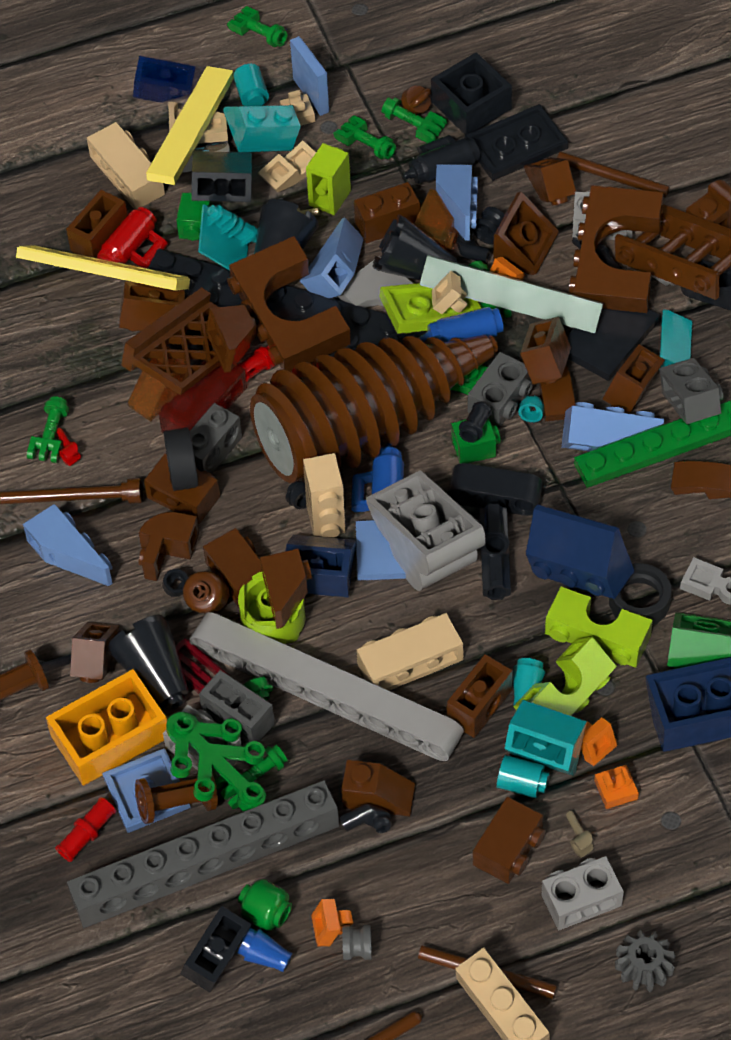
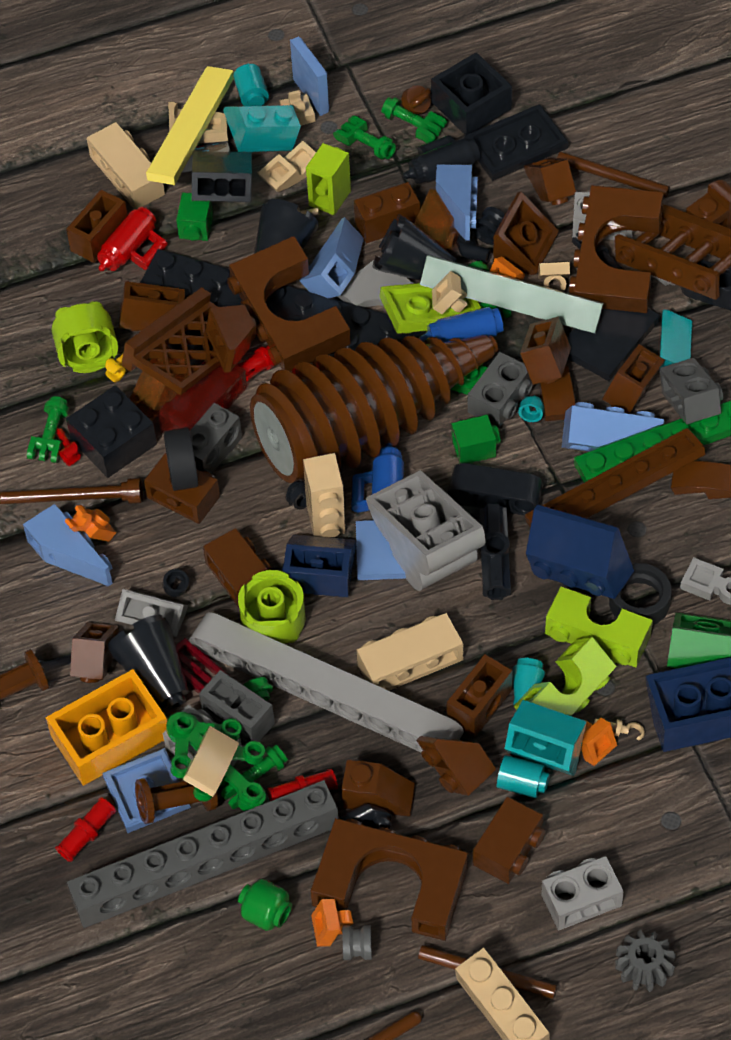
light yellow tile [16,245,190,291] -> none
clear blue slope [133,56,196,103] -> none
reddish brown brick [139,512,199,581] -> none
black brick [180,906,251,993] -> none
reddish brown head [183,571,229,614] -> none
teal hinge [198,204,258,270] -> none
green hinge [227,6,287,47] -> none
blue cone [238,928,293,972] -> none
reddish brown slope [260,549,312,629] -> none
black pin [459,402,492,443] -> none
dark tan hand [566,811,594,858] -> none
orange tile [594,765,639,809] -> none
none -> lime brick [51,302,118,373]
none -> orange plate [64,505,117,542]
none -> black brick [66,385,157,478]
none -> yellow hand [105,354,126,382]
none -> light grey slope [115,589,188,637]
none -> tan slope [183,726,239,797]
none -> red pin [267,769,338,802]
none -> reddish brown arch [311,818,468,941]
none -> reddish brown slope [416,736,496,796]
none -> reddish brown plate [525,428,706,527]
none -> tan tile [538,262,570,292]
none -> tan hand [593,718,645,740]

